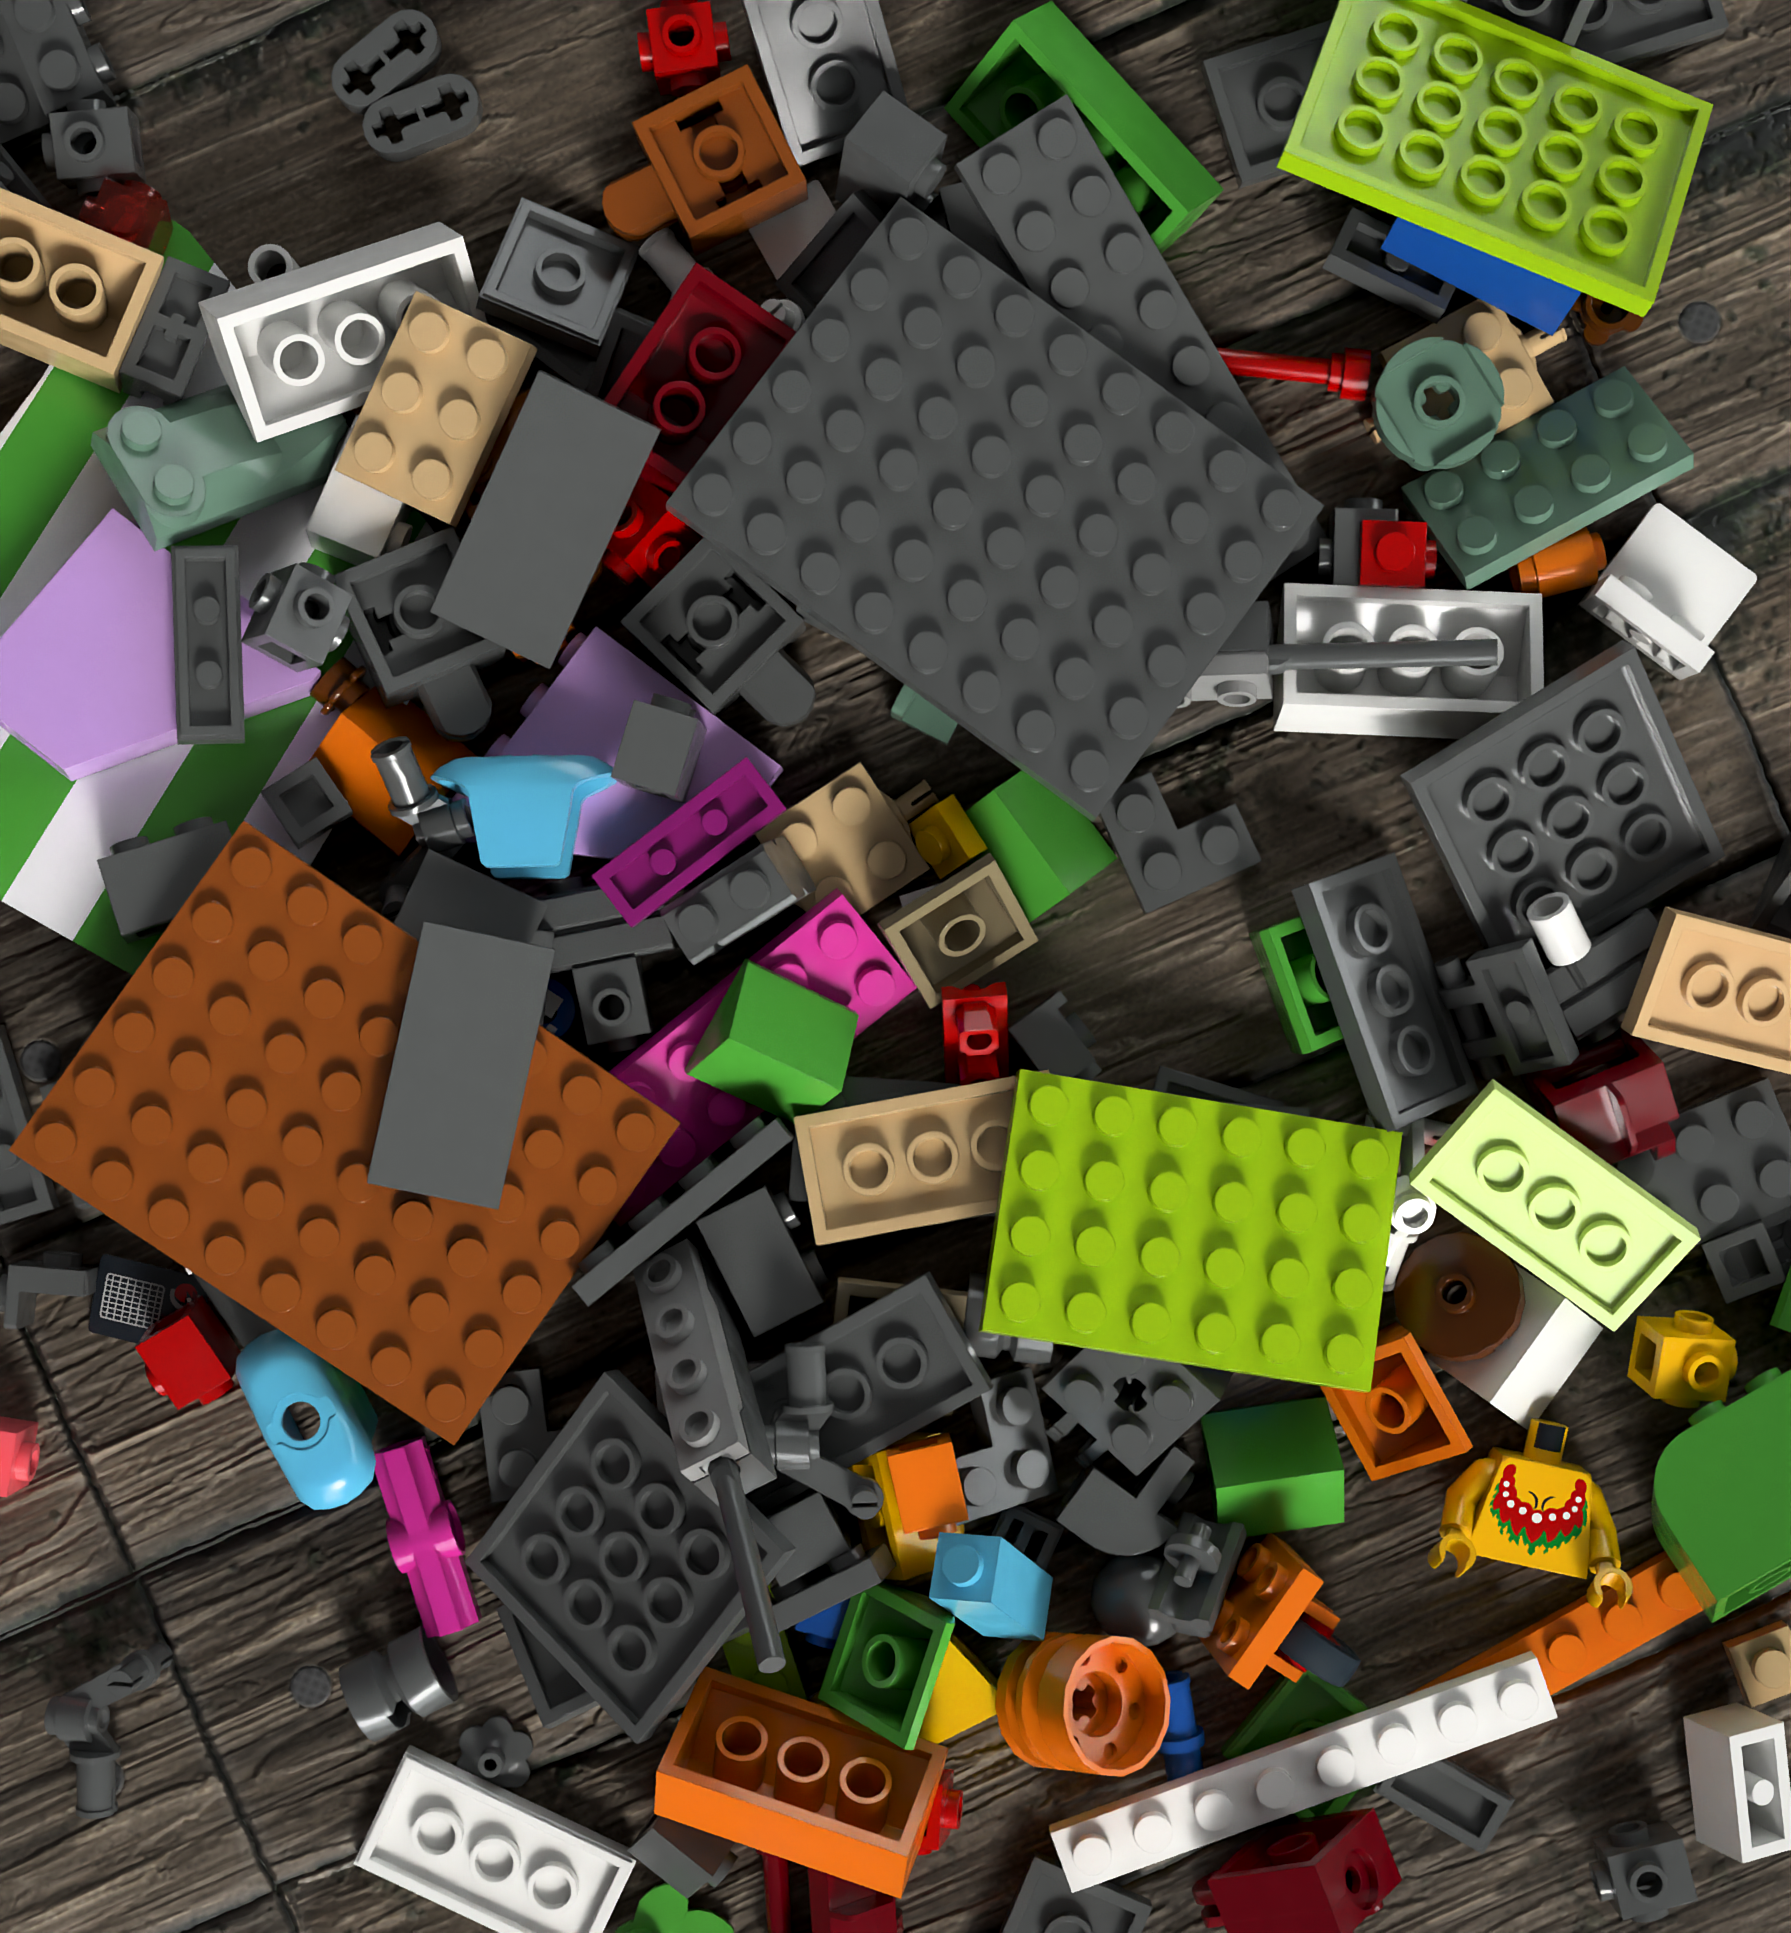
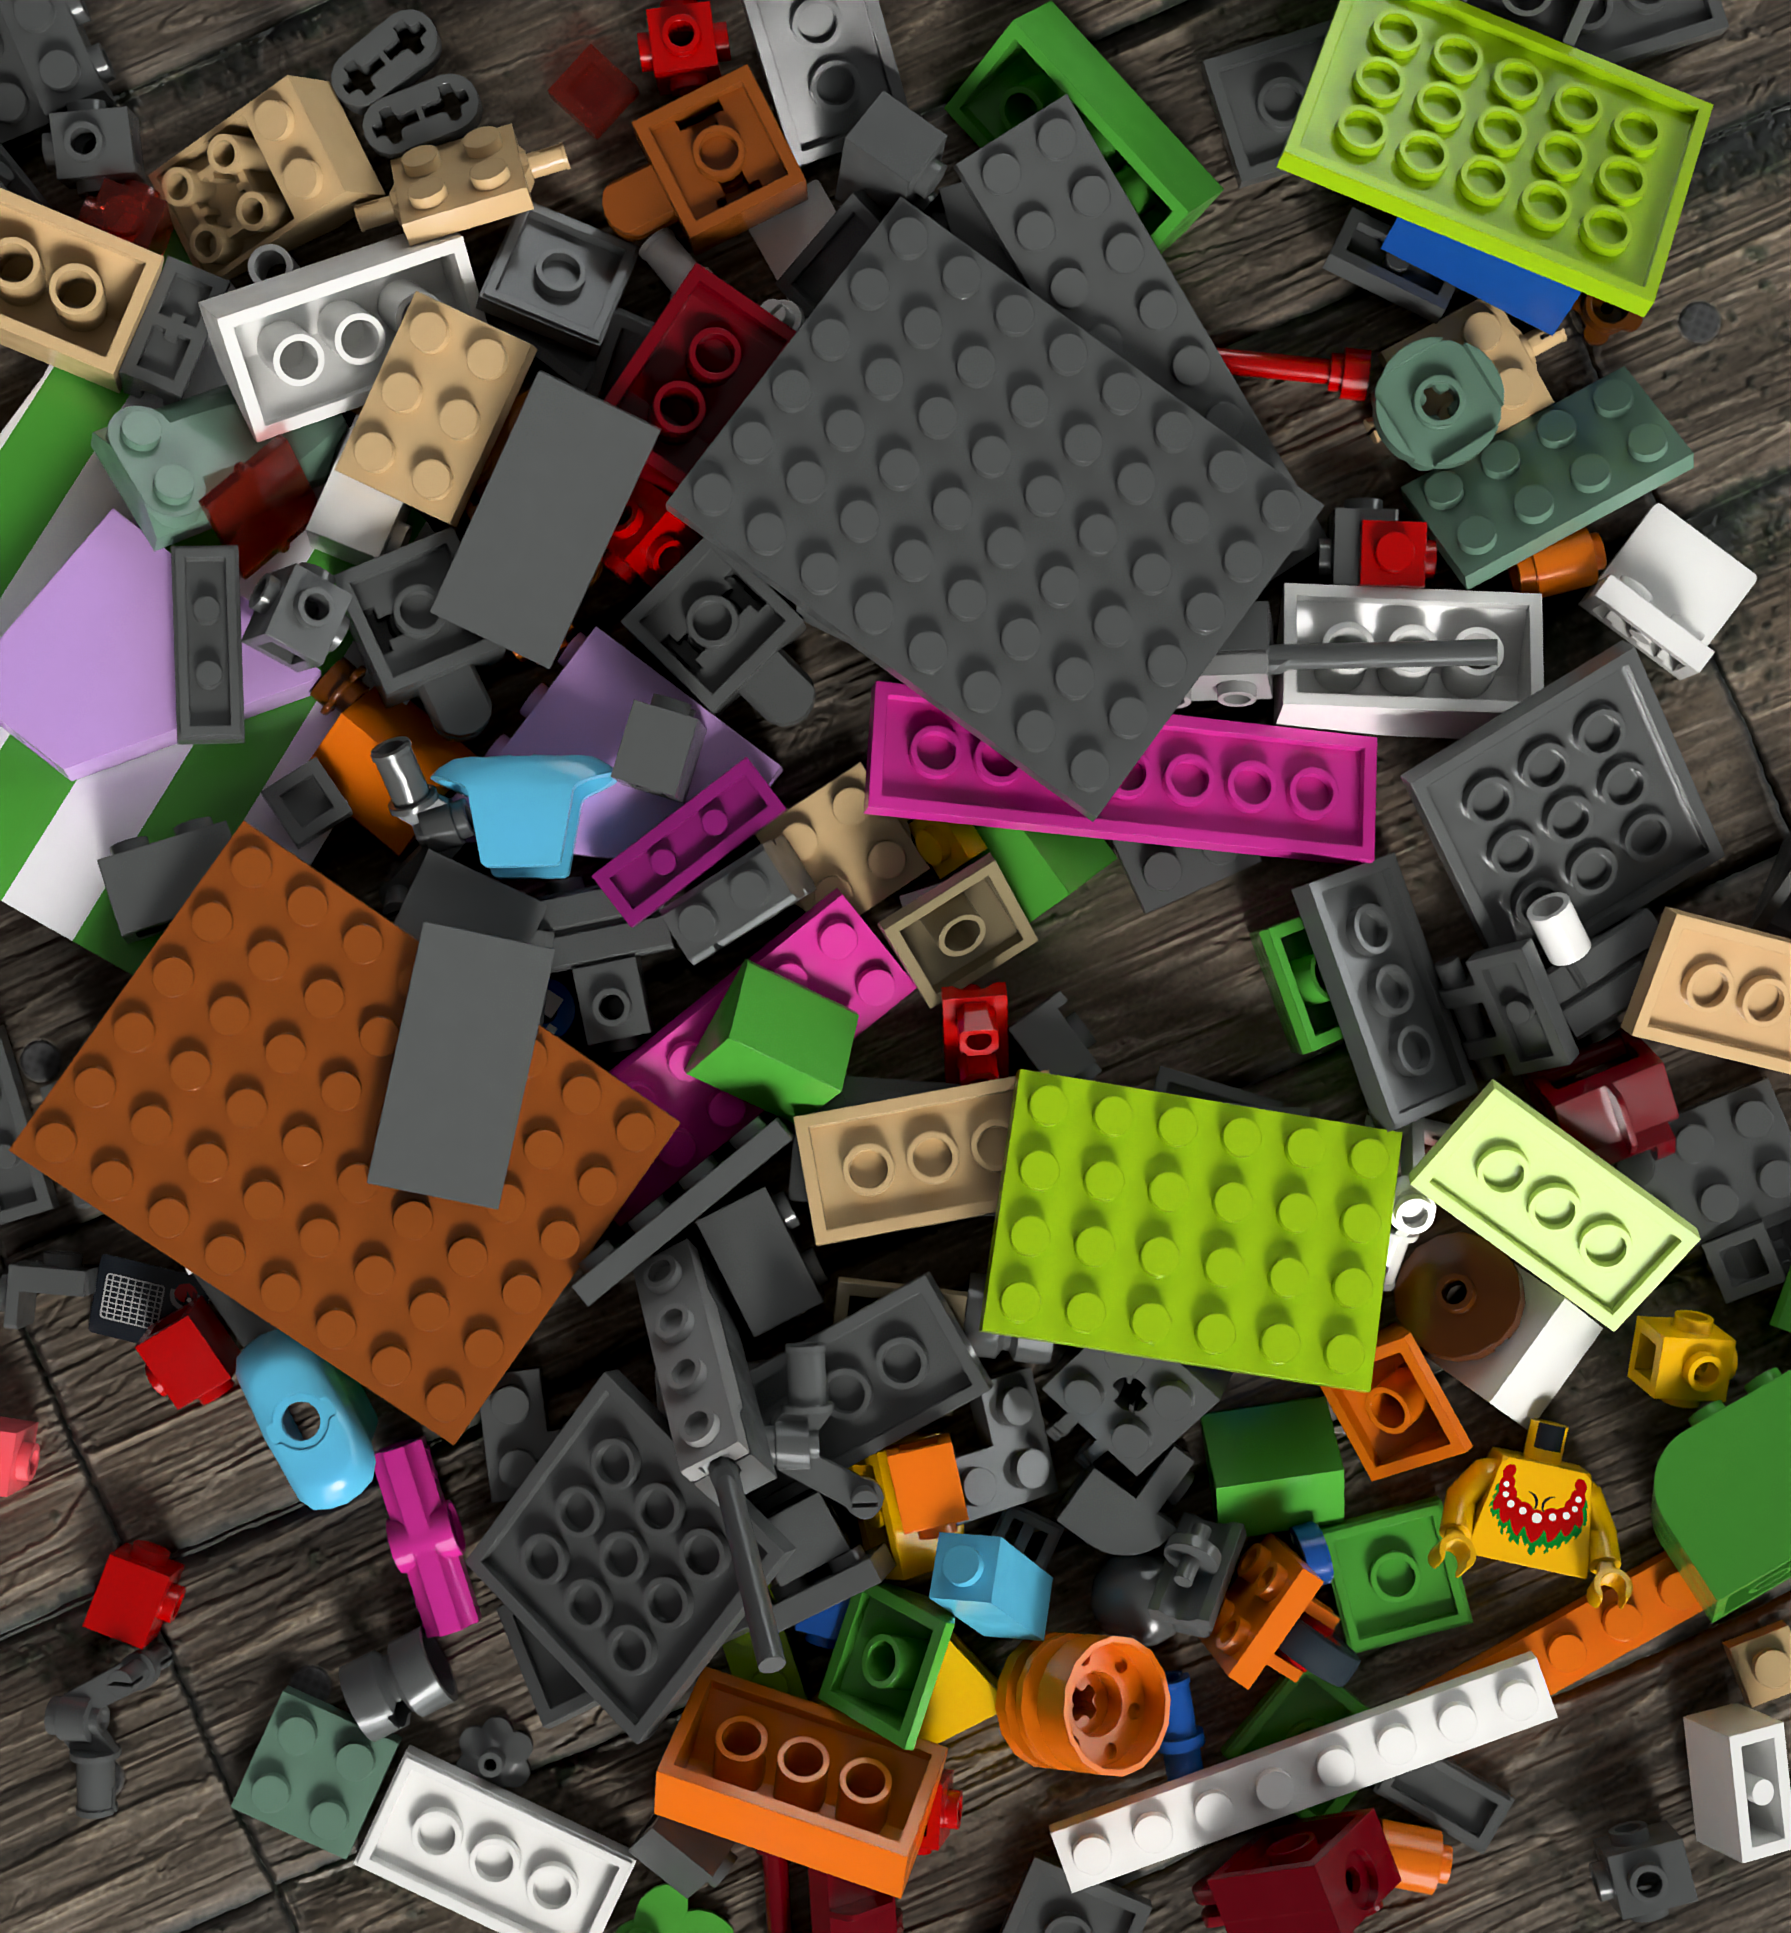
none -> red brick [82,1540,186,1649]
none -> tan slope [148,75,386,280]
none -> clear red piece [198,434,318,580]
none -> sand green plate [231,1685,403,1860]
none -> tan plate [353,123,571,246]
none -> clear red plate [547,44,640,140]
none -> dark pink plate [864,681,1377,866]
none -> blue tile [1289,1521,1334,1586]
none -> bright green tile [1319,1496,1473,1653]
none -> orange brick [1379,1818,1453,1895]

